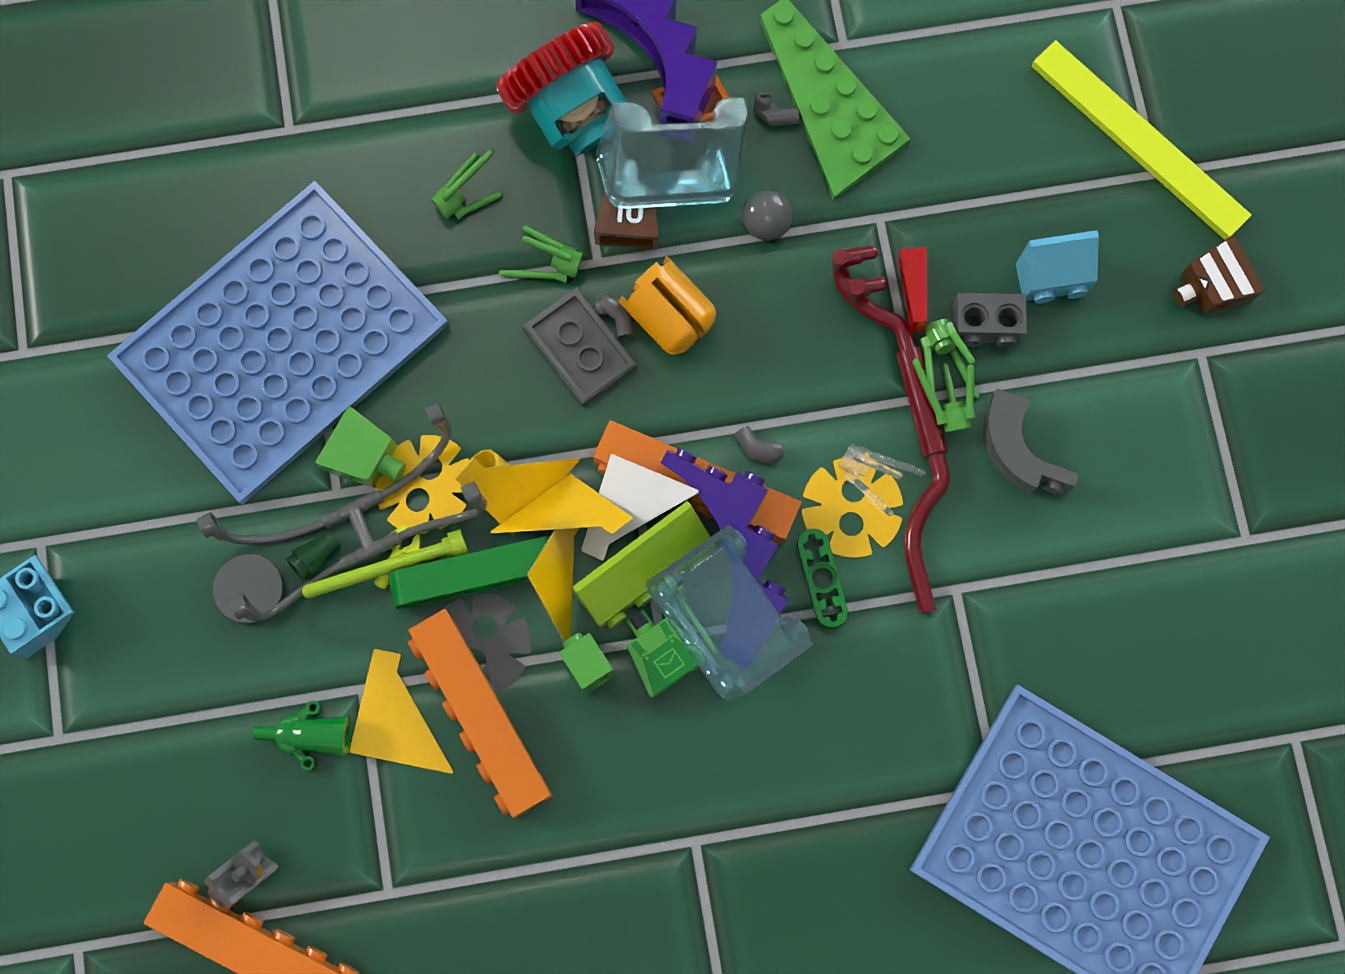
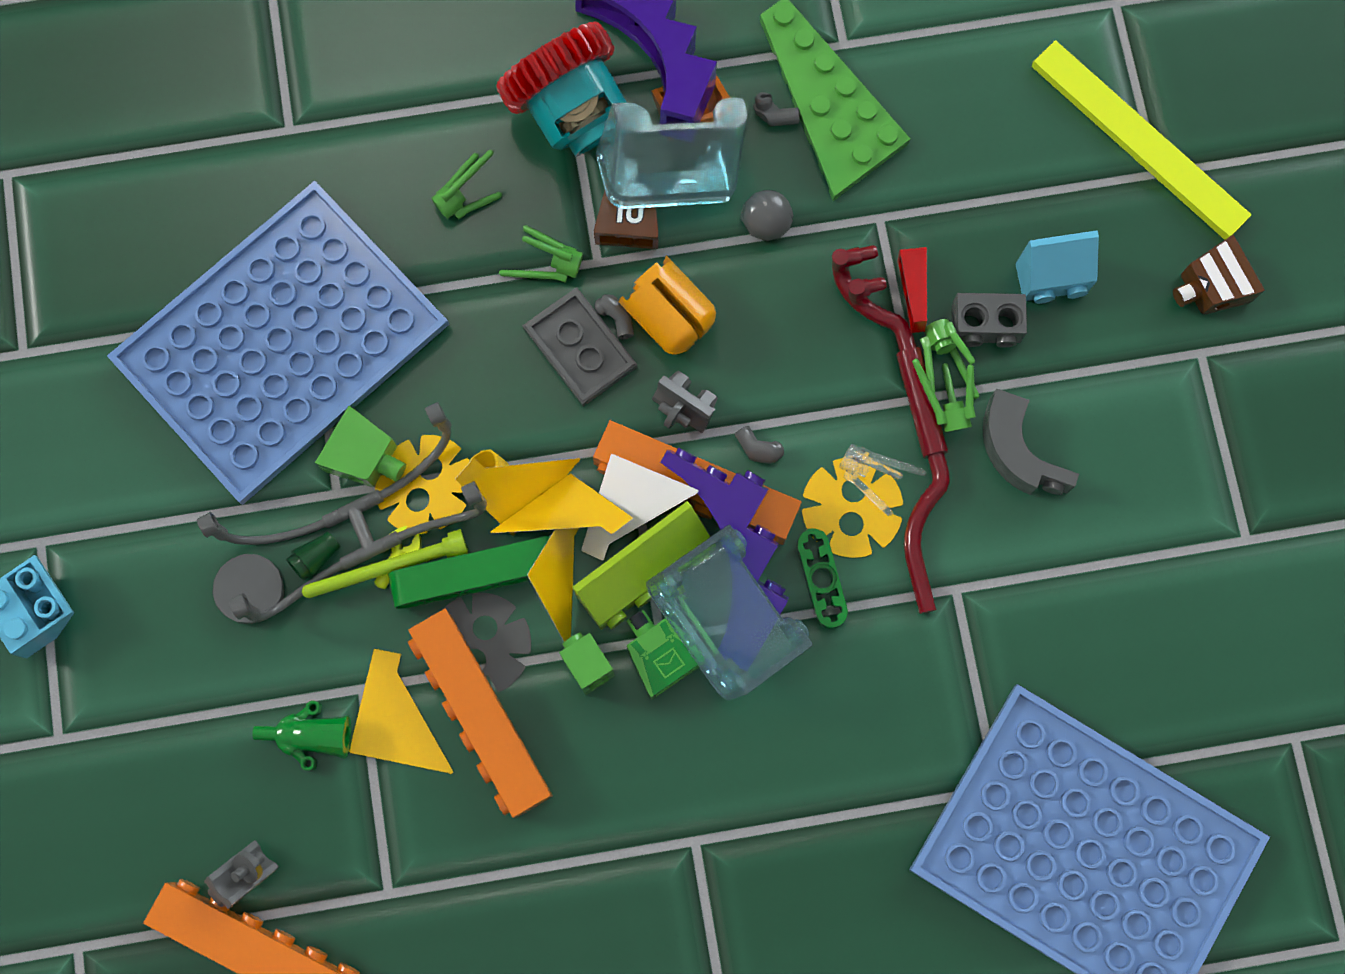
none -> dark grey hips [652,371,718,433]

